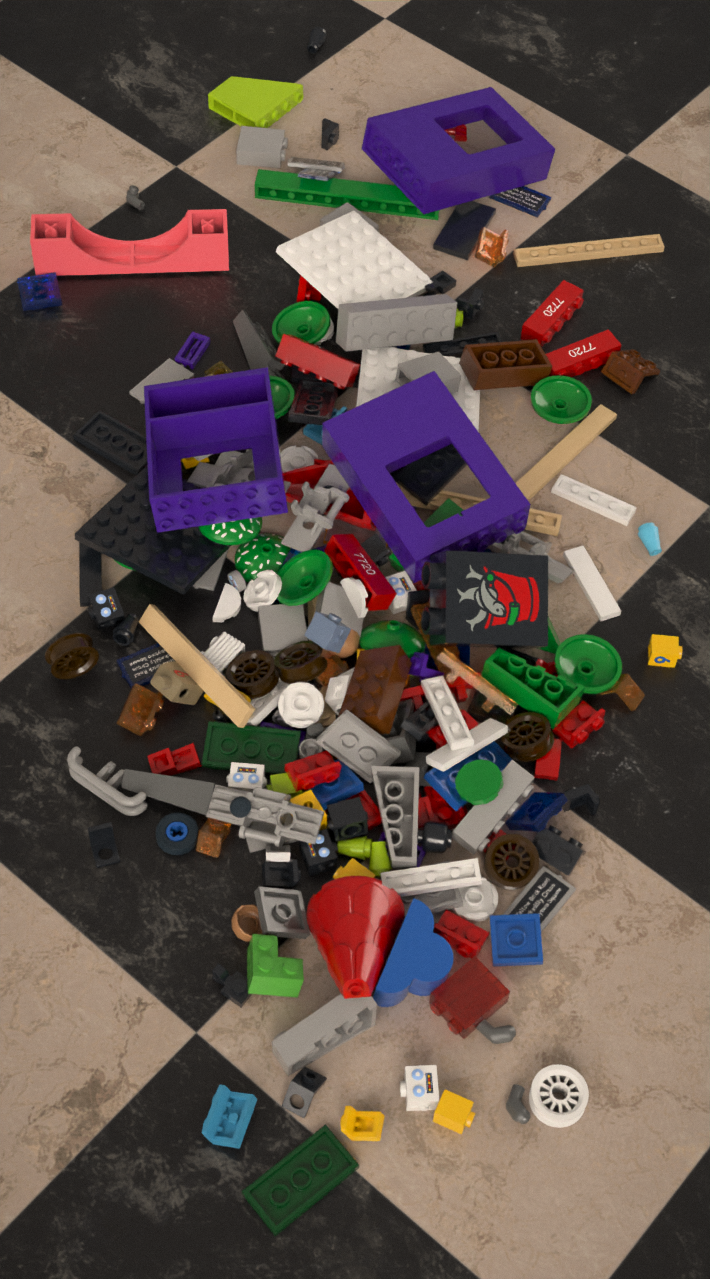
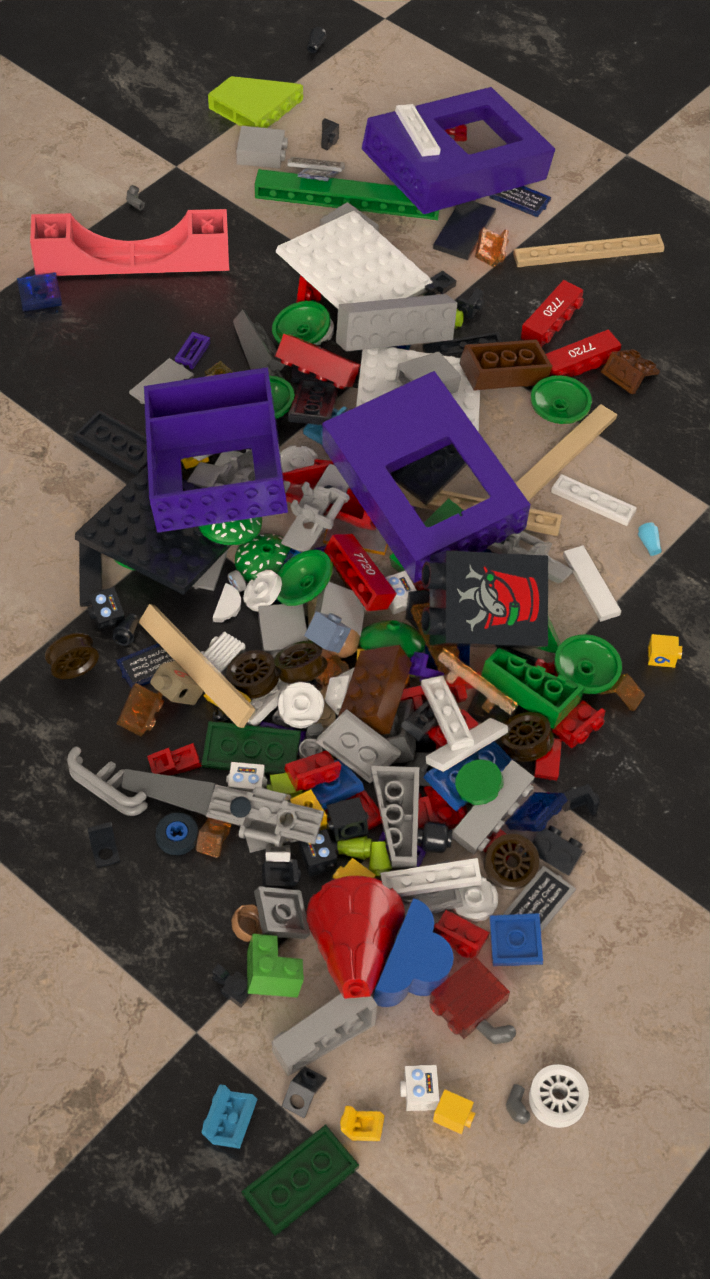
white tile [340,577,368,618] -> none
black bracket [361,533,391,567] -> none
none -> white tile [395,104,441,156]

